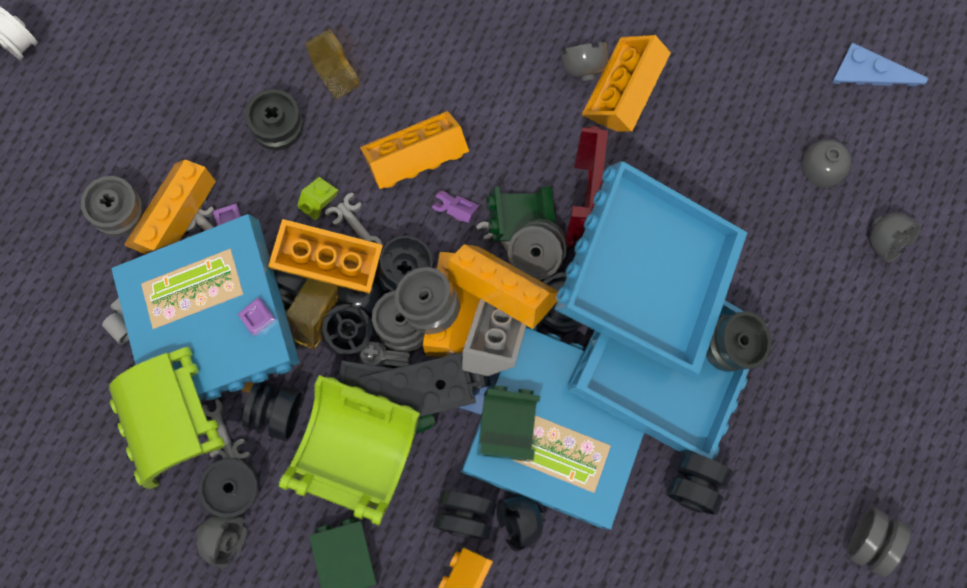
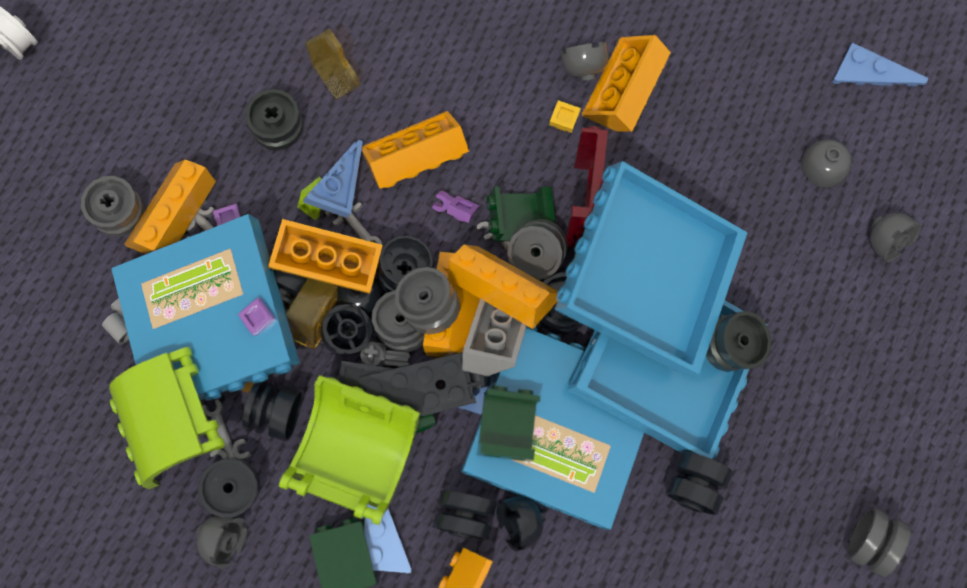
none -> medium blue wing [303,140,363,218]
none -> light blue wing [364,505,411,573]
none -> yellow tile [549,101,581,133]

